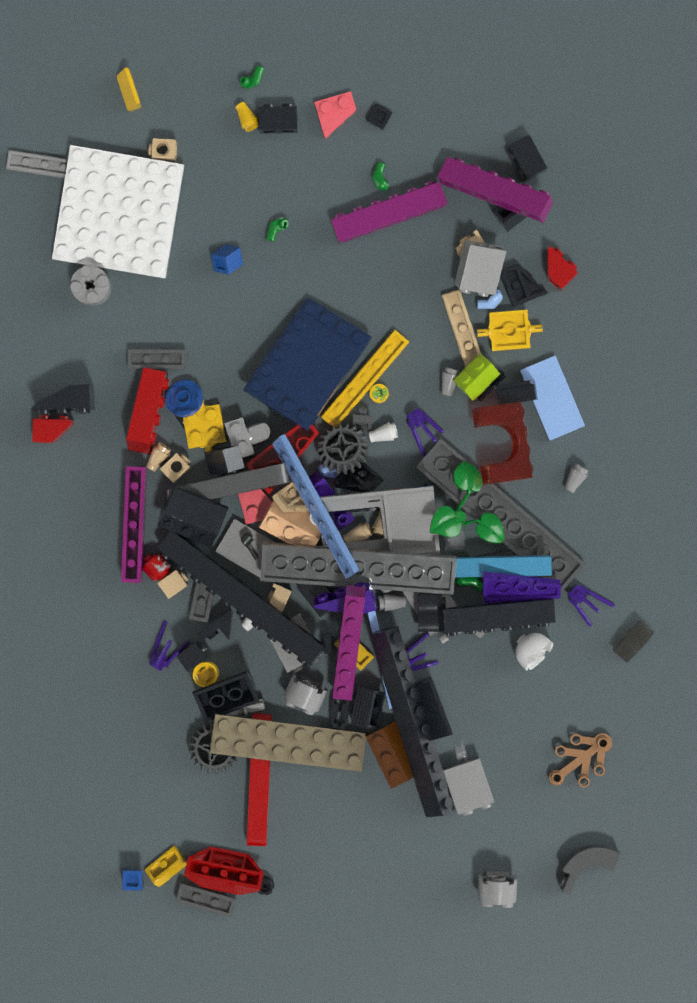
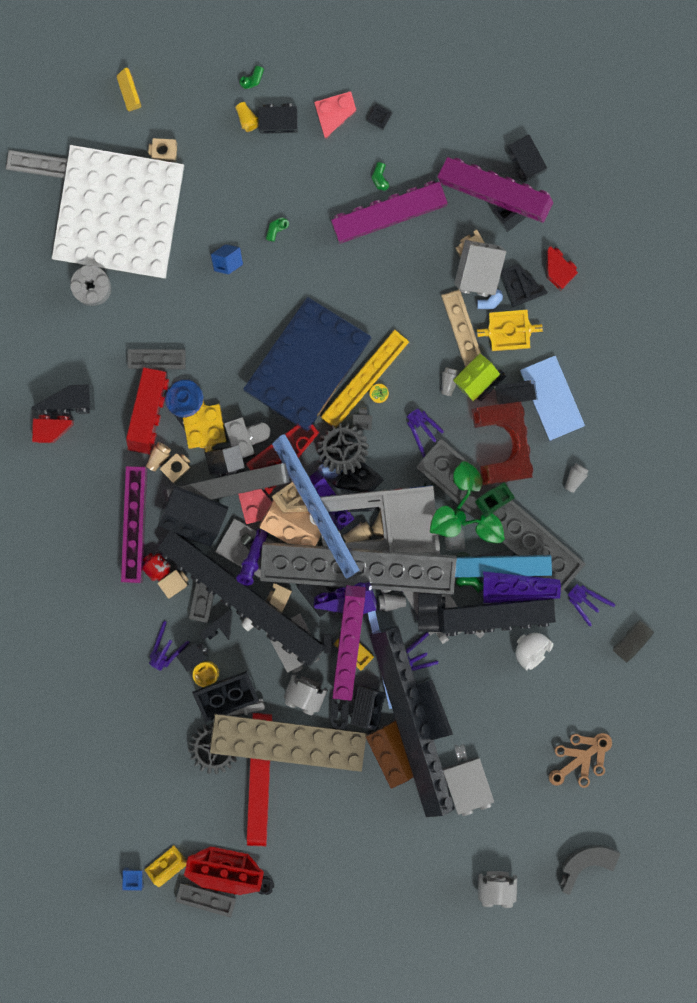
white cone [369,422,398,443] -> none
none -> dark purple pin [236,529,268,586]
none -> dark green brick [475,482,515,518]

